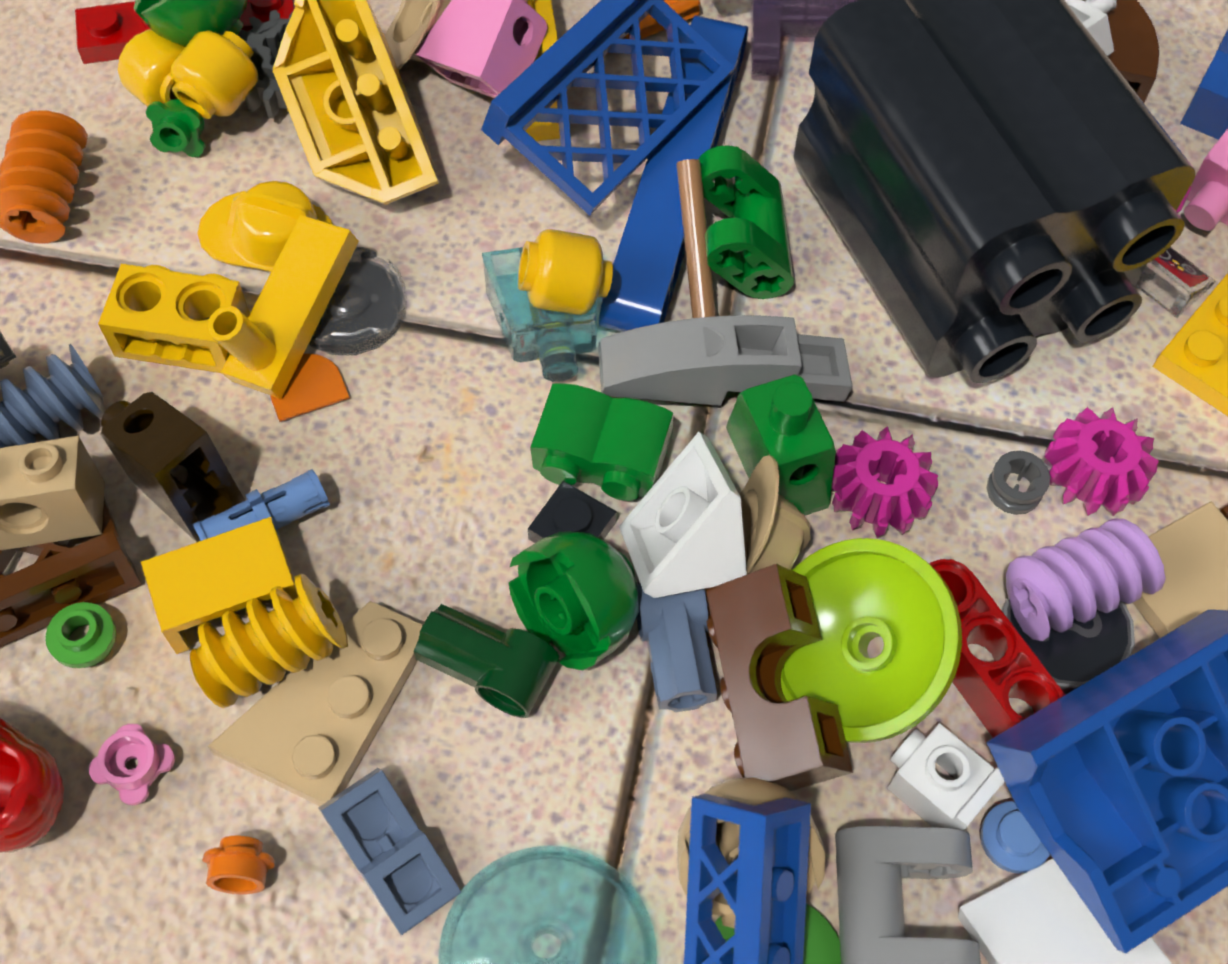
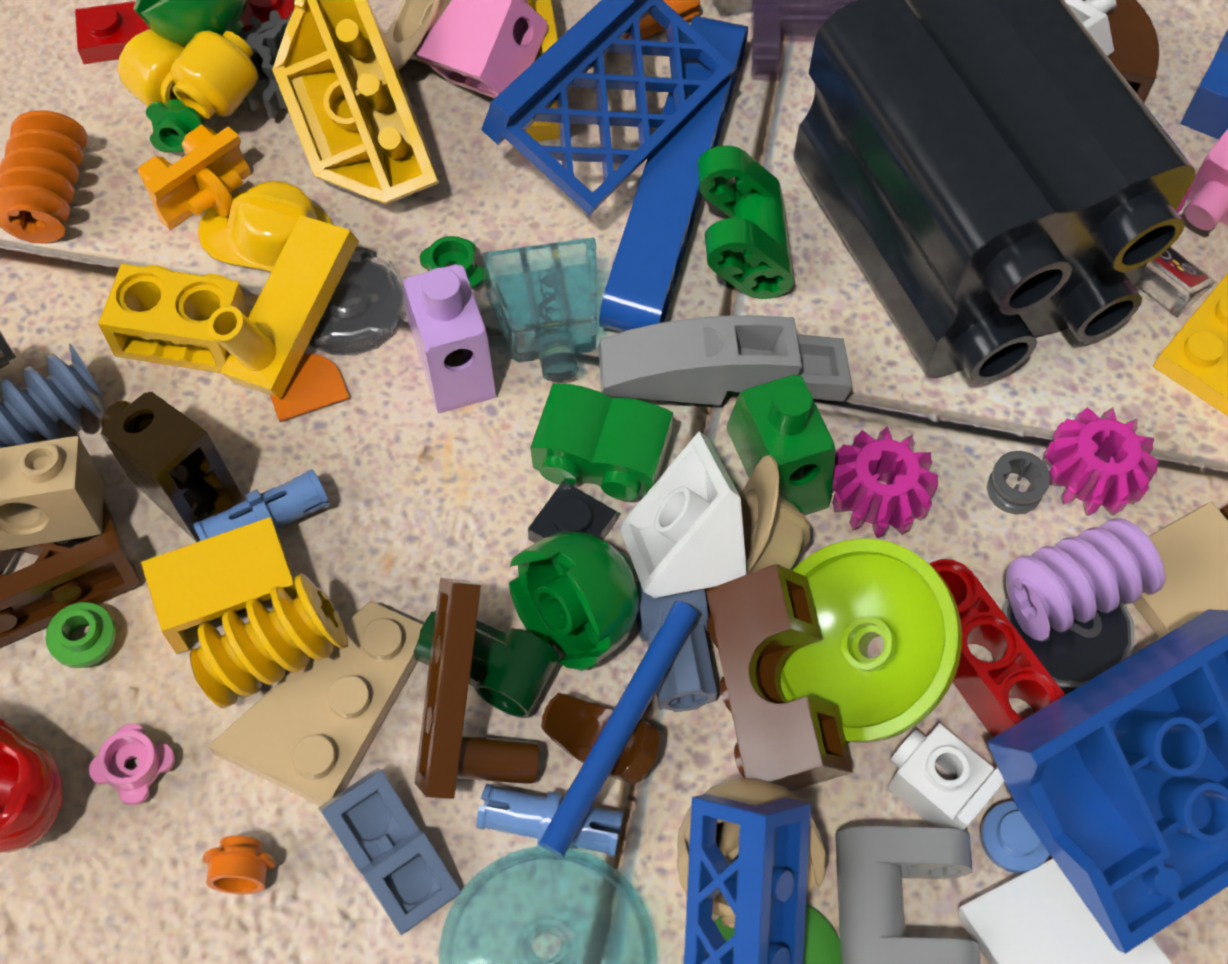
yellow head [518,229,613,315] -> none
medium nougat bar [676,159,716,318] -> none
none -> light orange hips [138,124,252,230]
none -> lavender torso [402,264,496,414]
none -> reddish brown piece [414,577,539,799]
none -> green plate [419,236,485,288]
none -> medium blue pin [476,783,624,857]
none -> blue bar [539,601,699,858]
none -> reddish brown hair [541,693,661,784]

